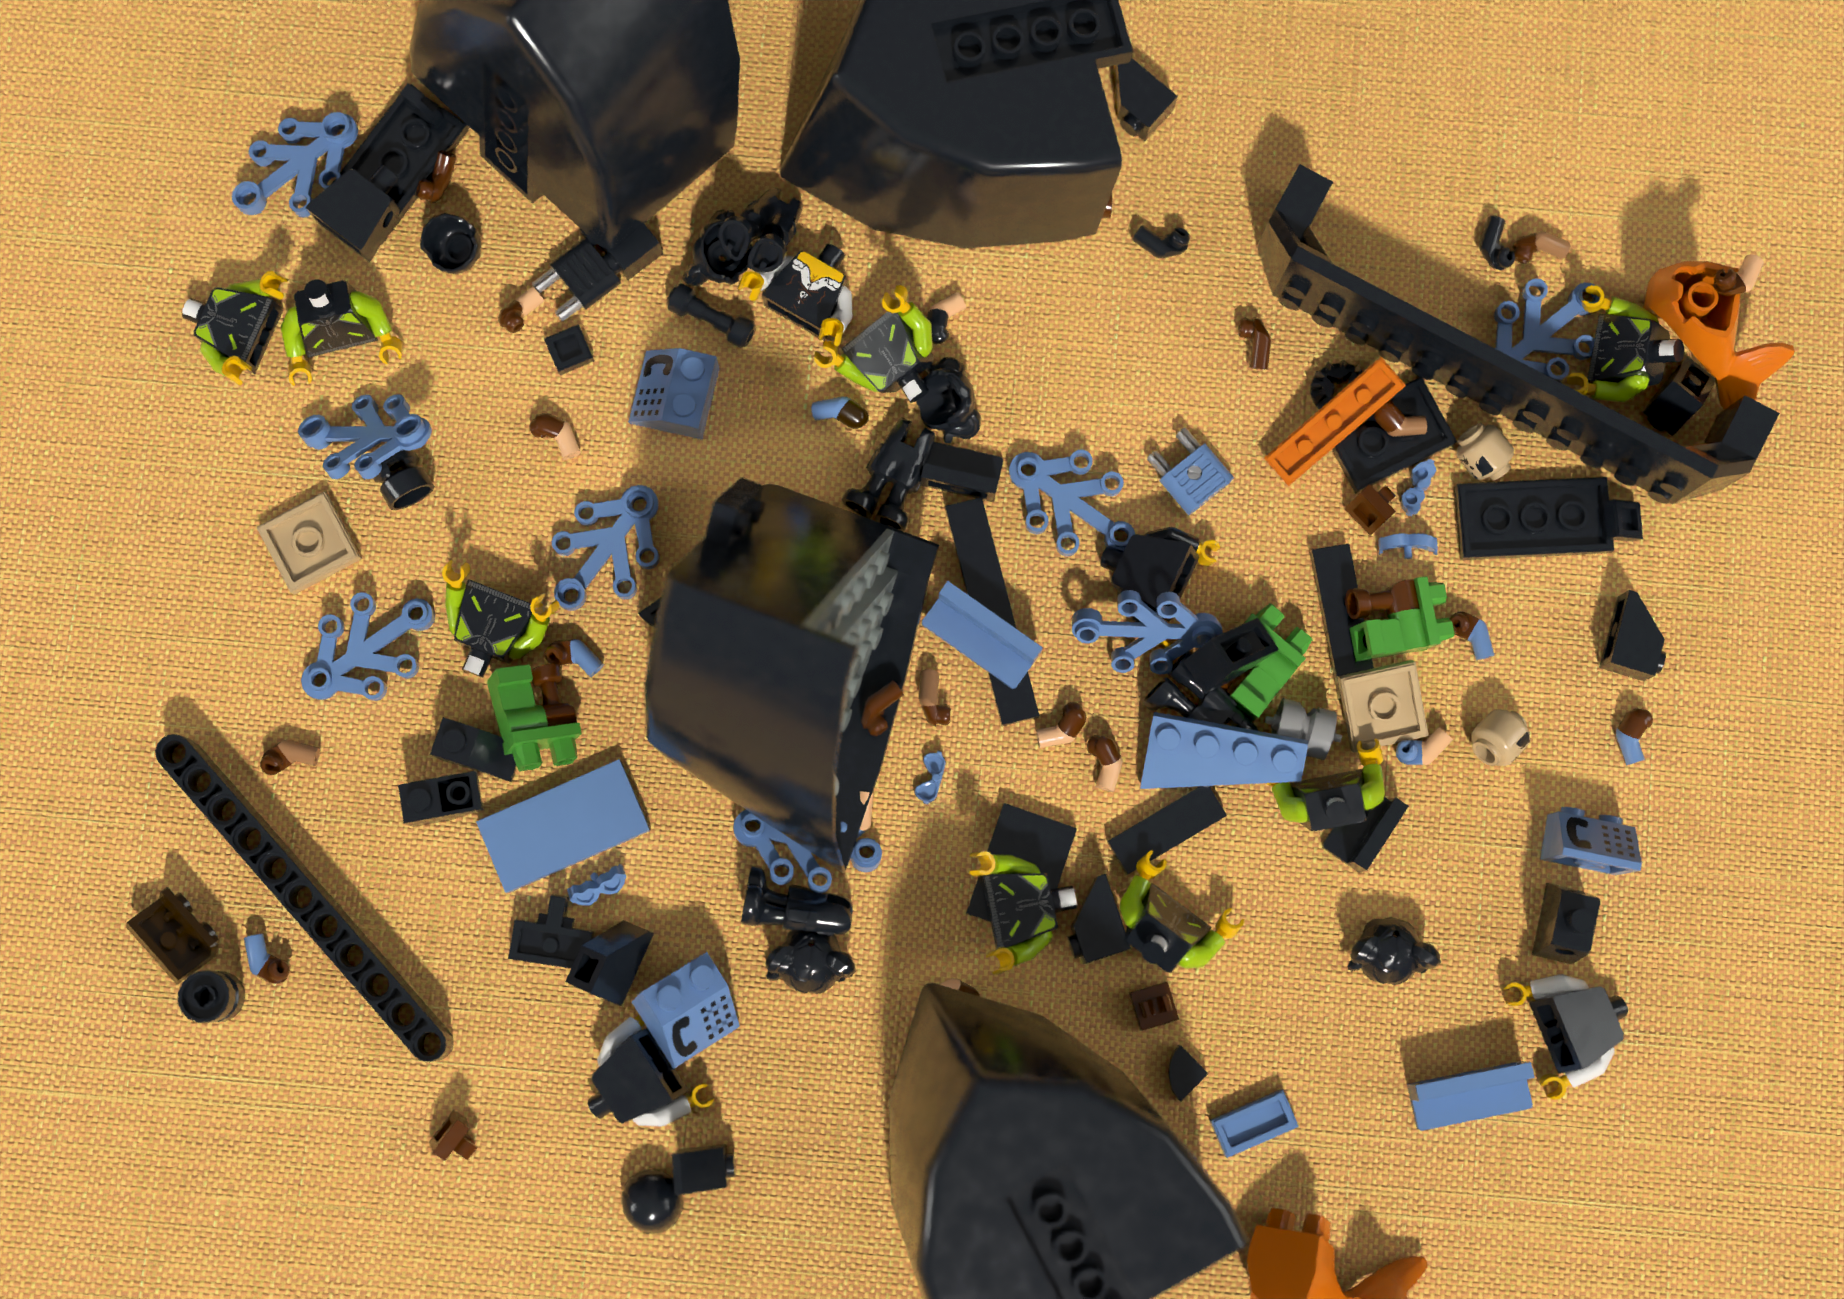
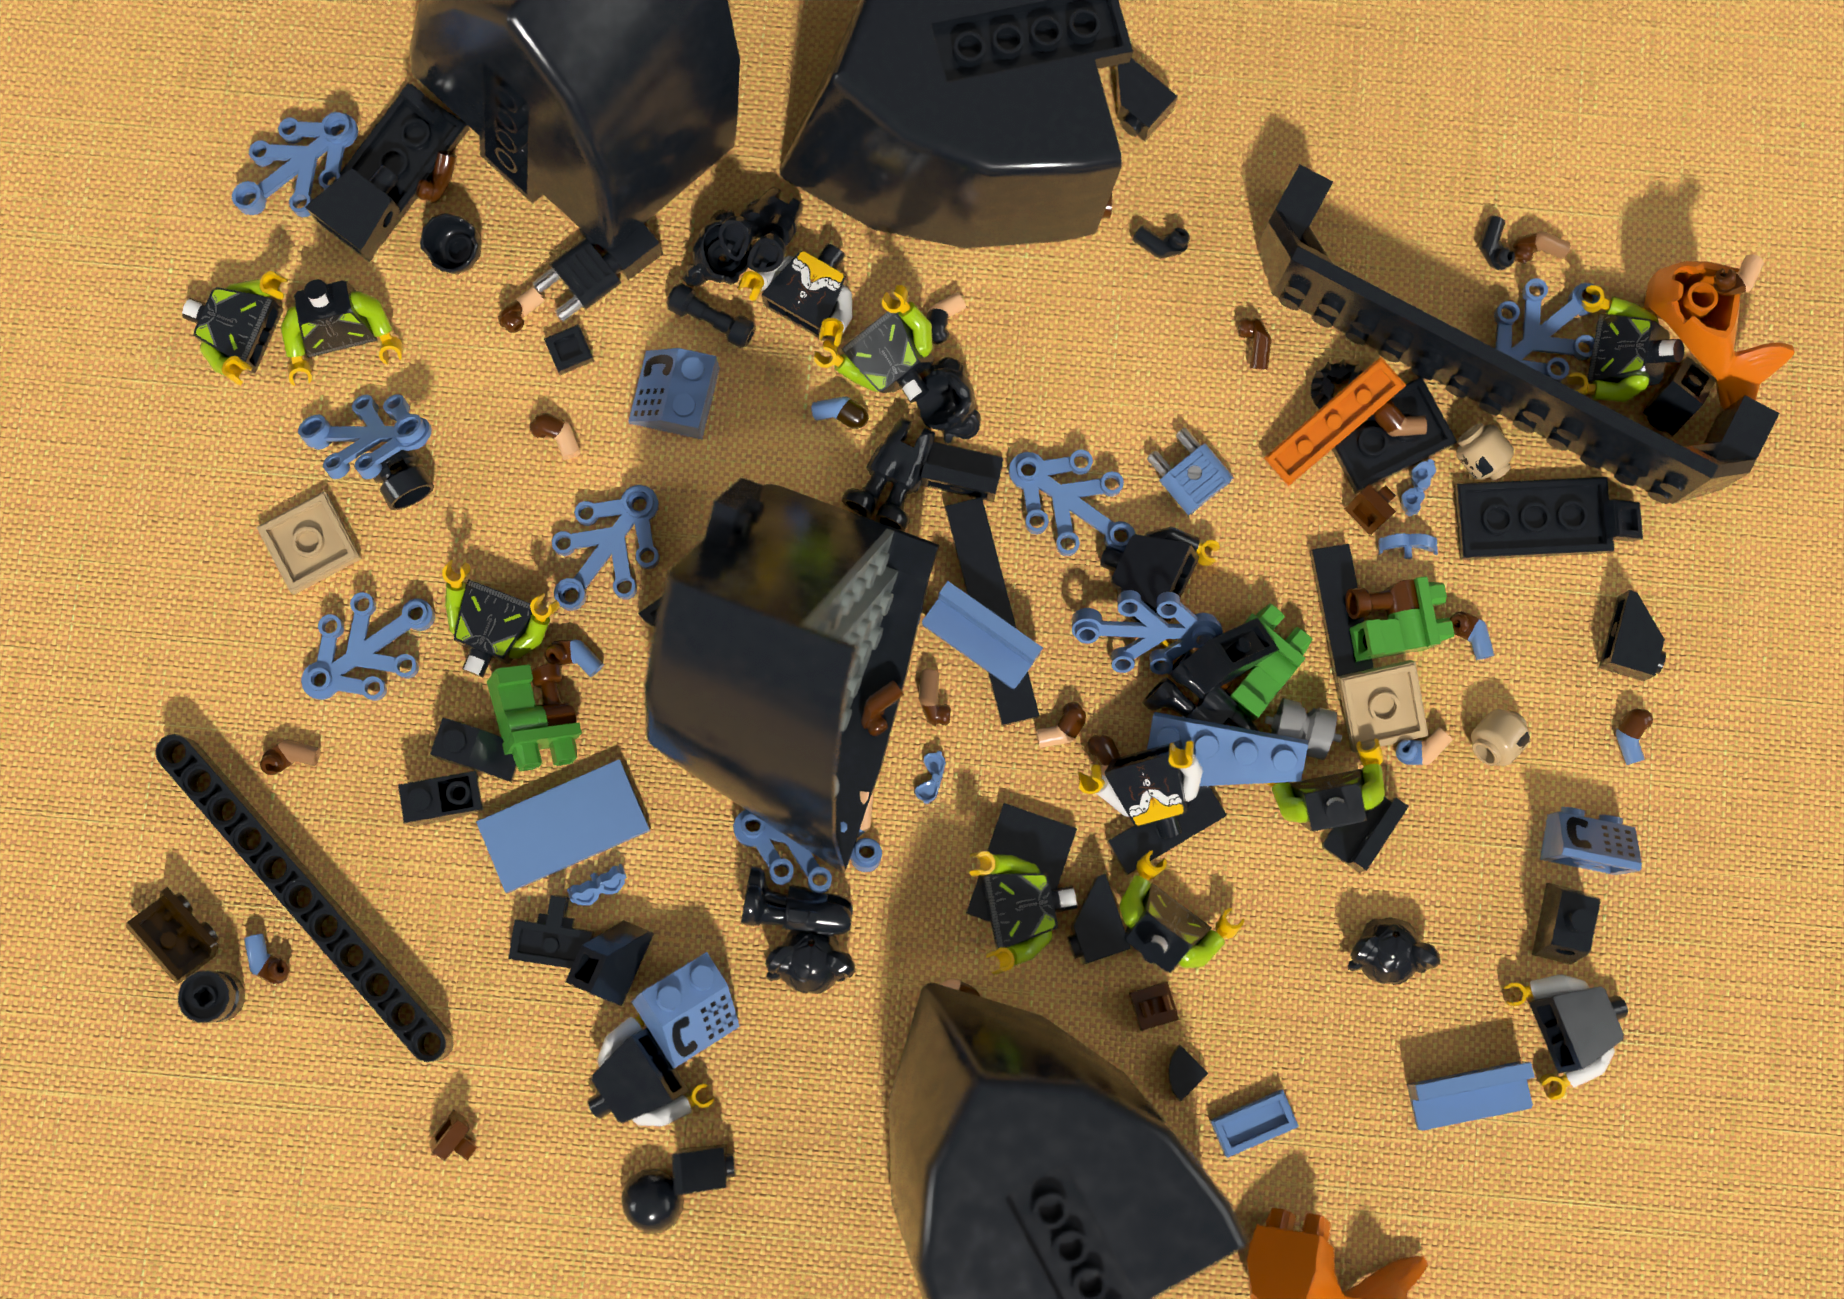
none -> torso [1078,740,1203,839]

